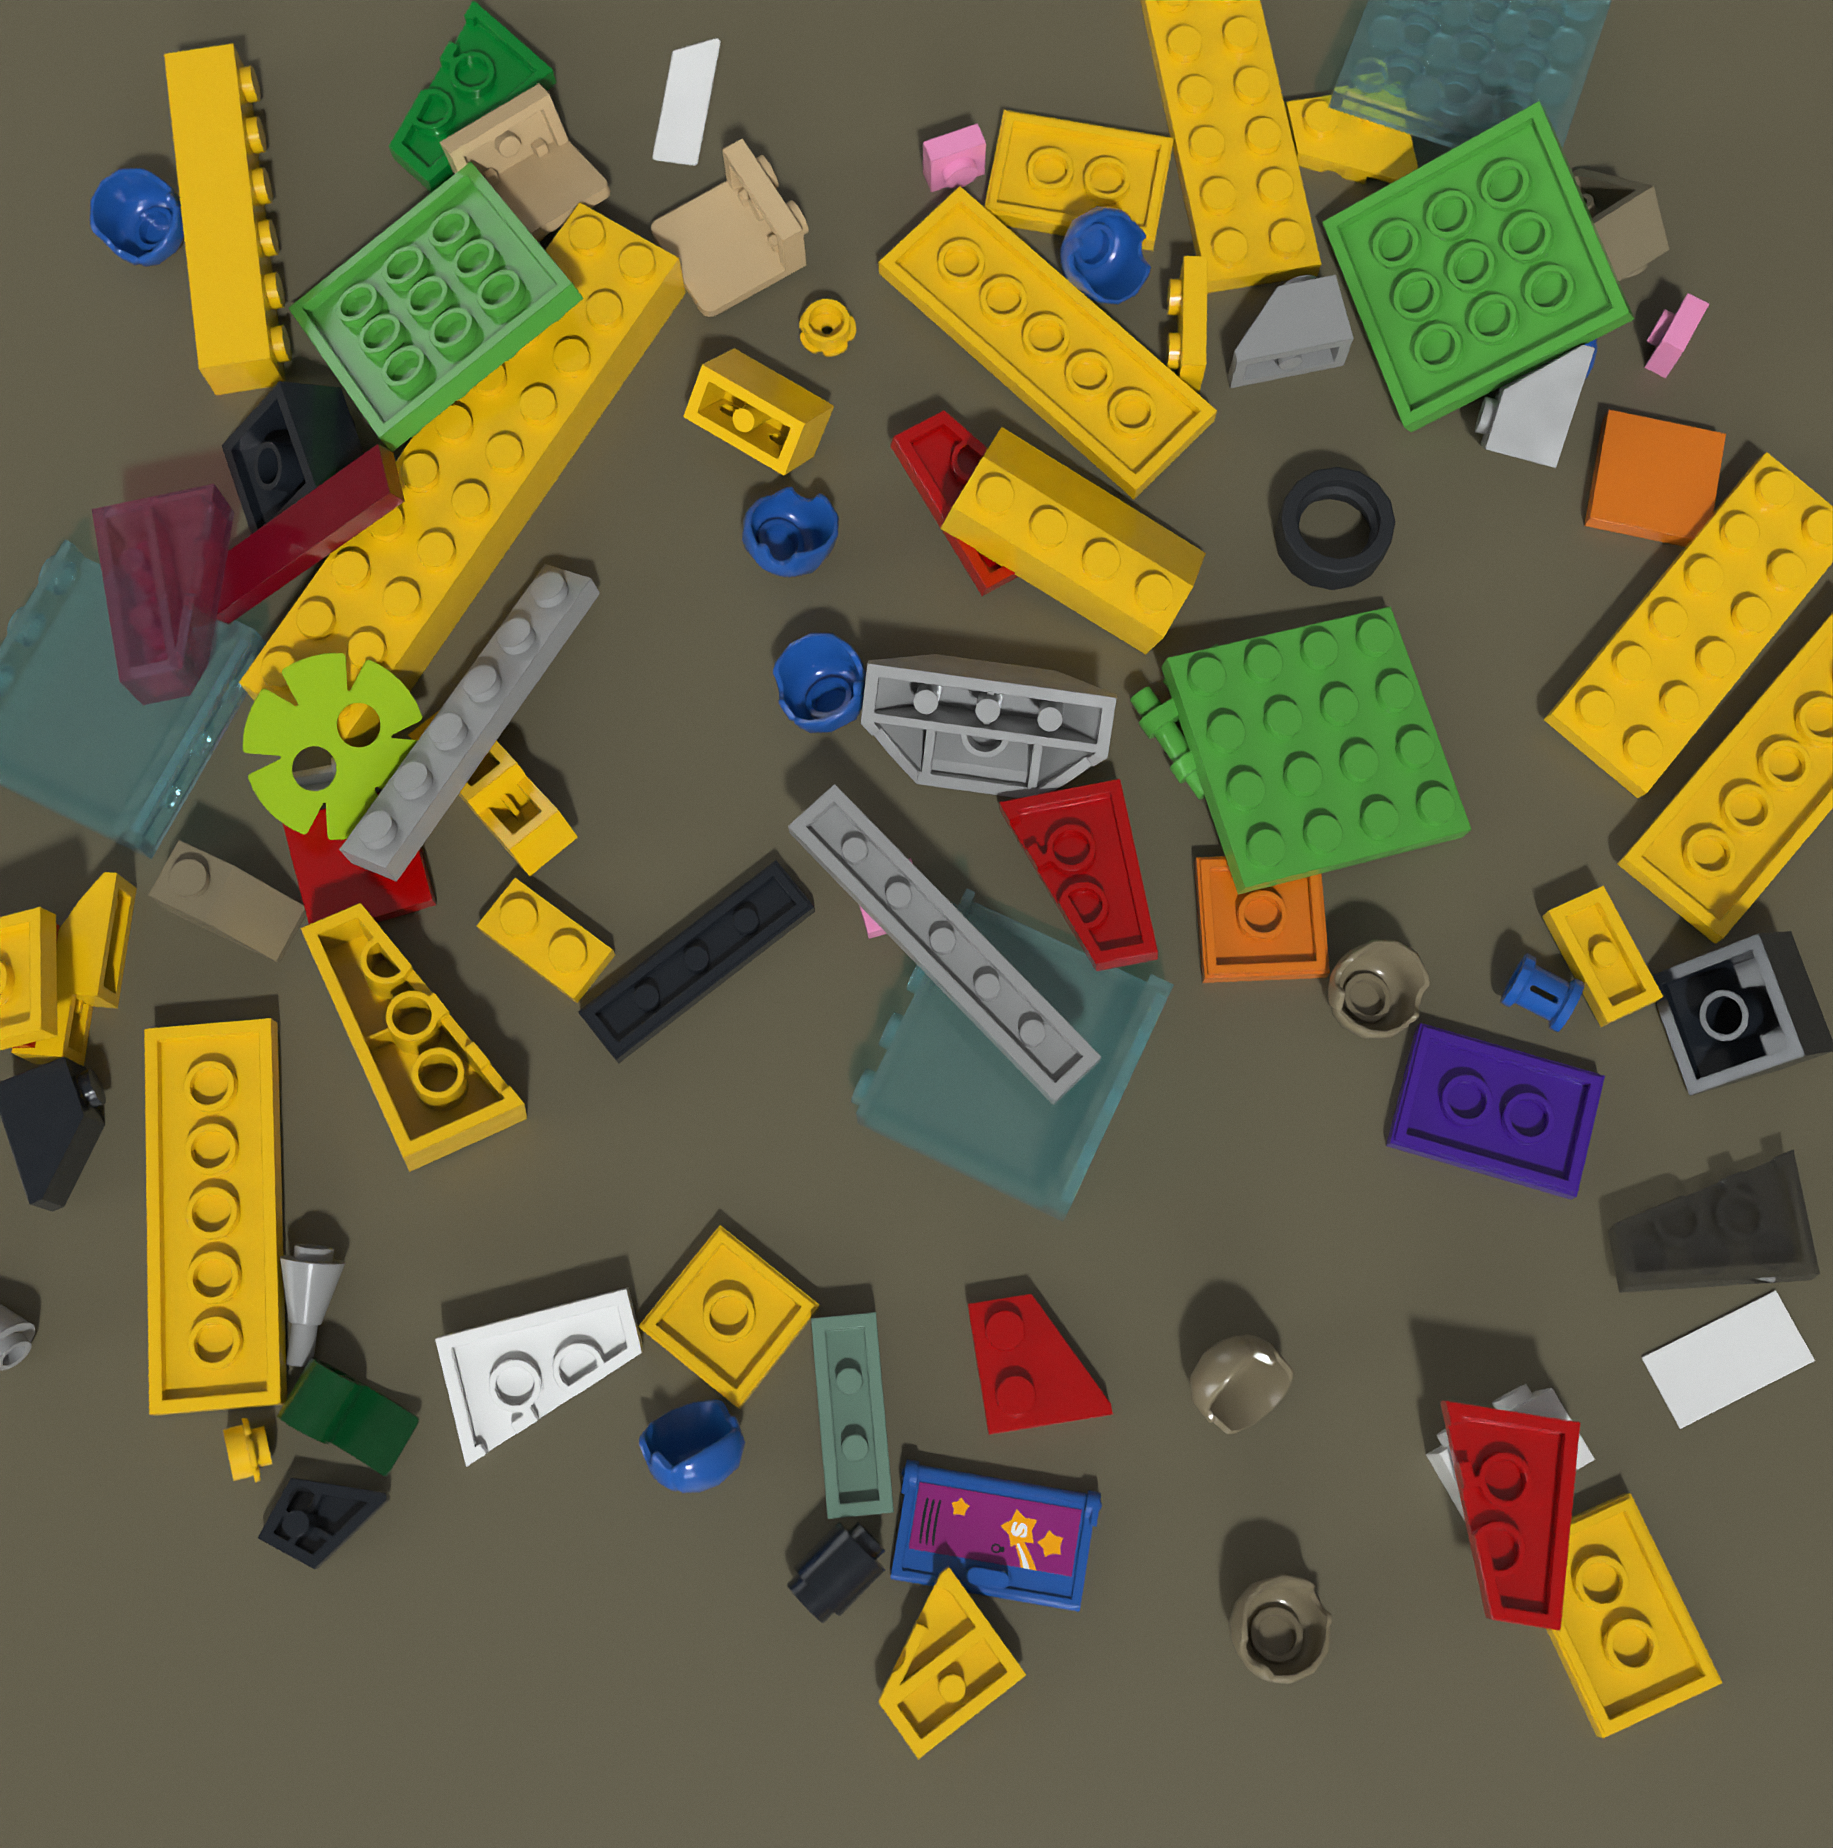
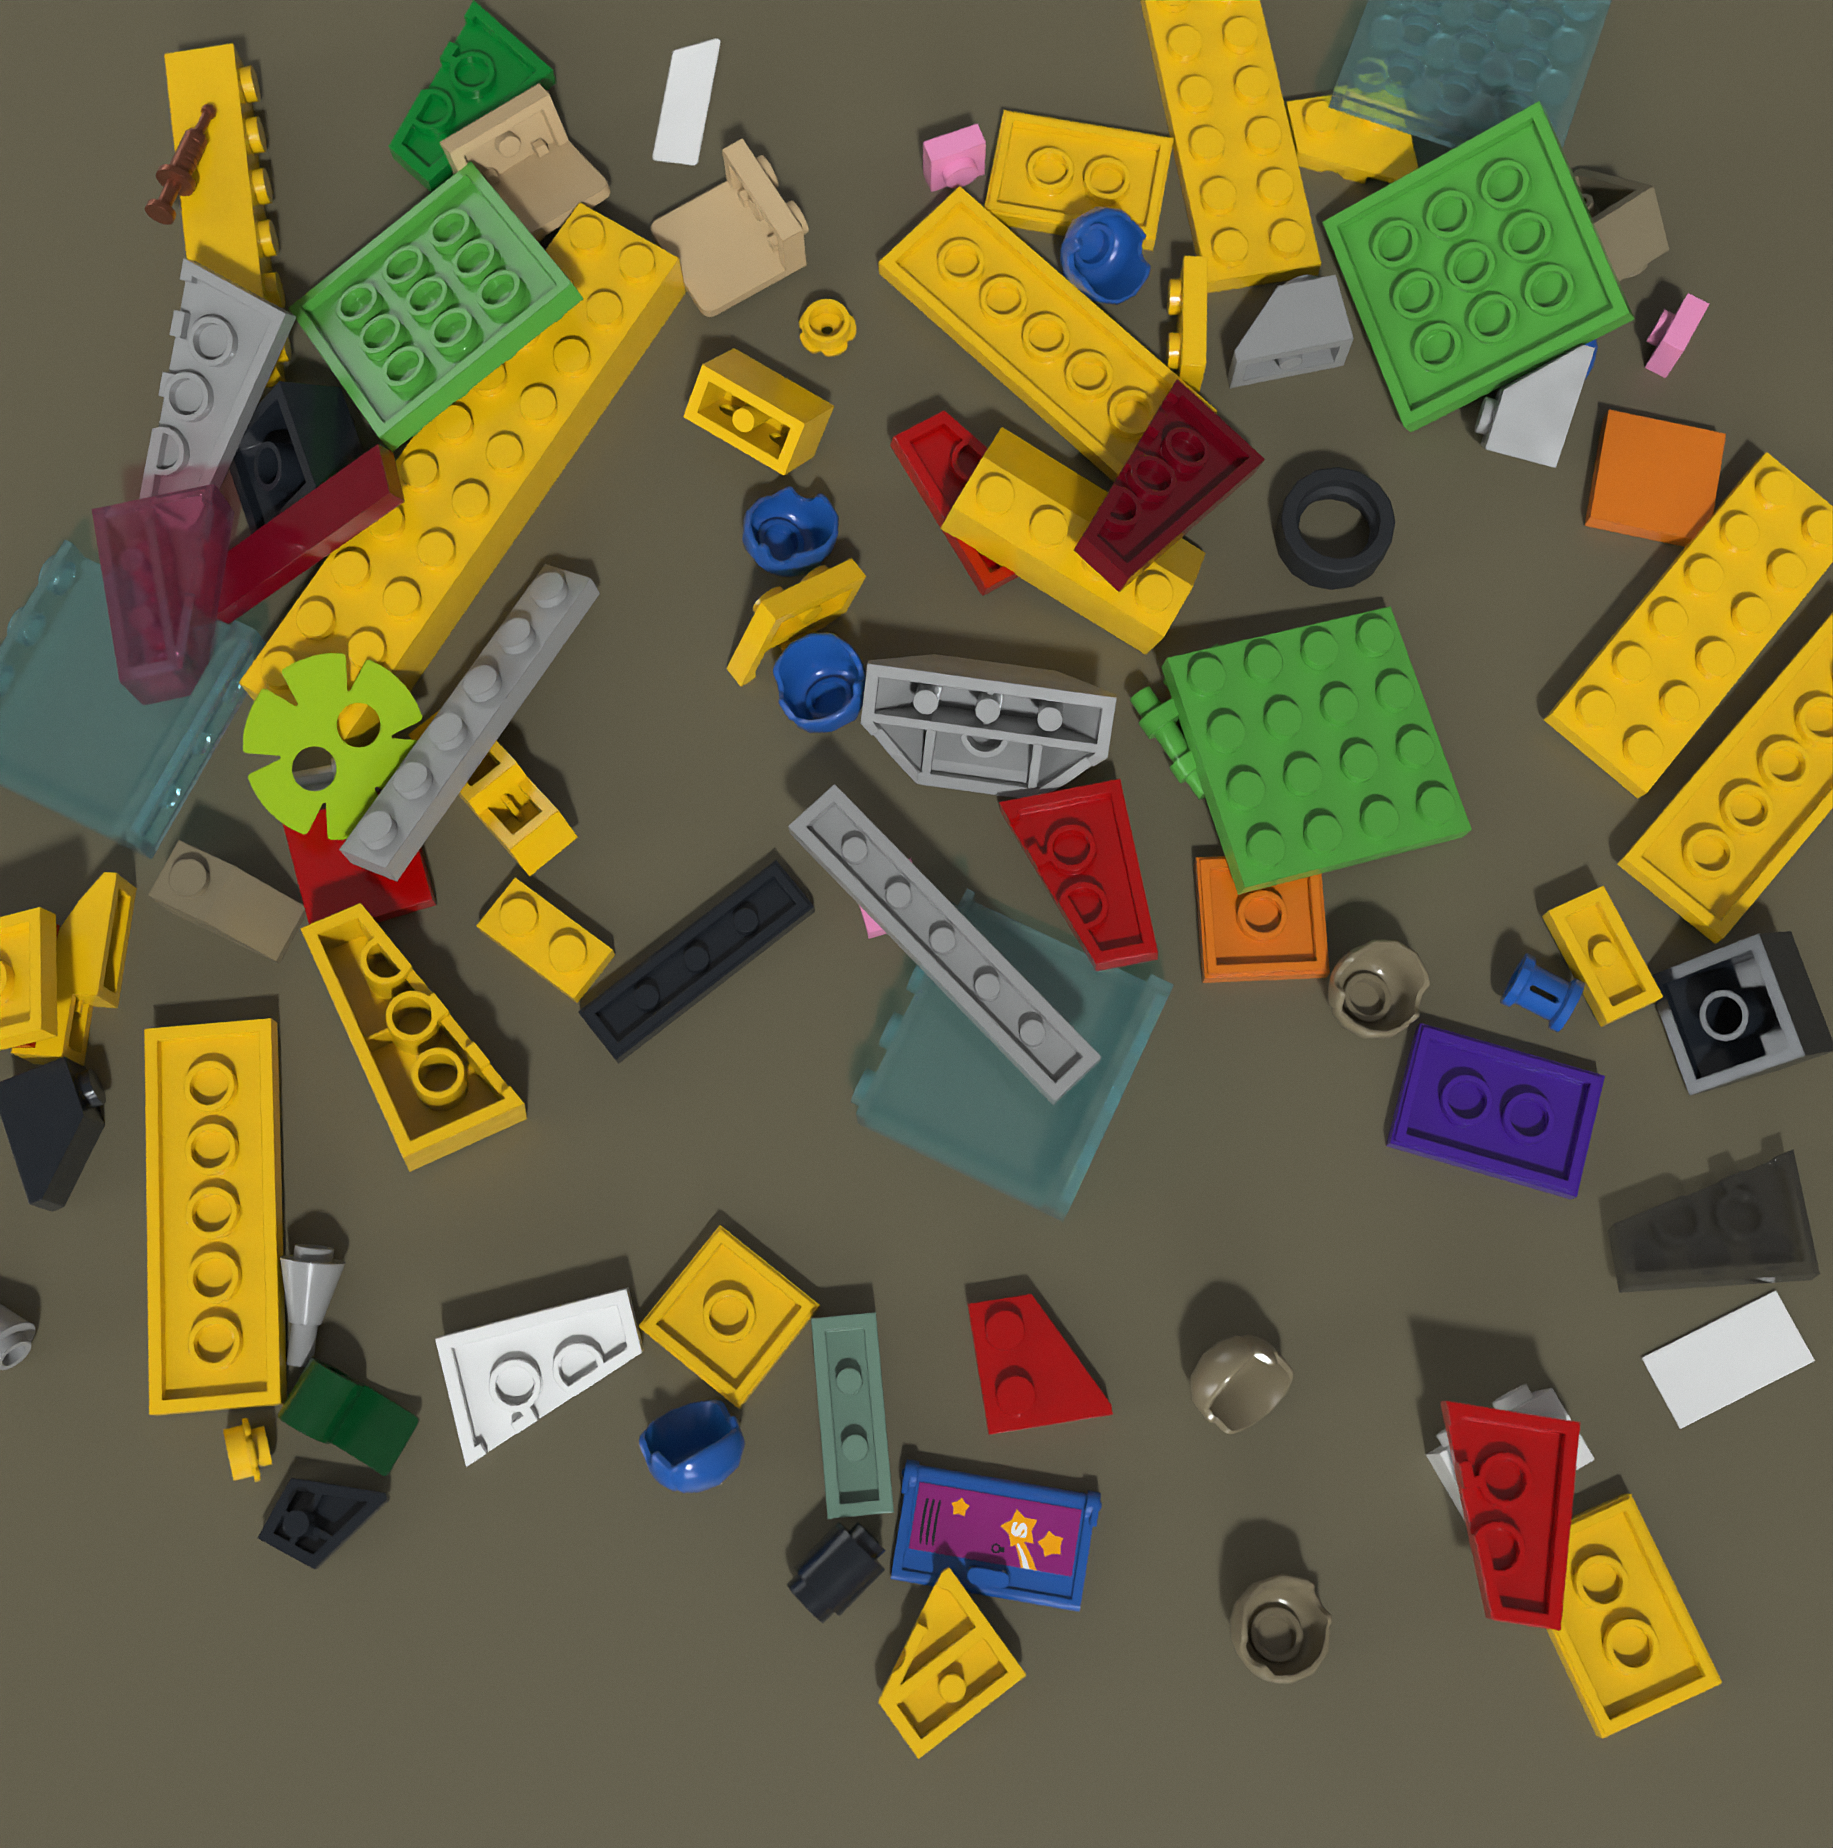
blue hair [90,168,184,267] -> none
none -> light grey wing [138,258,297,534]
none -> copper piece [145,104,216,225]
none -> yellow wing [726,558,866,687]
none -> dark red wing [1074,379,1265,592]

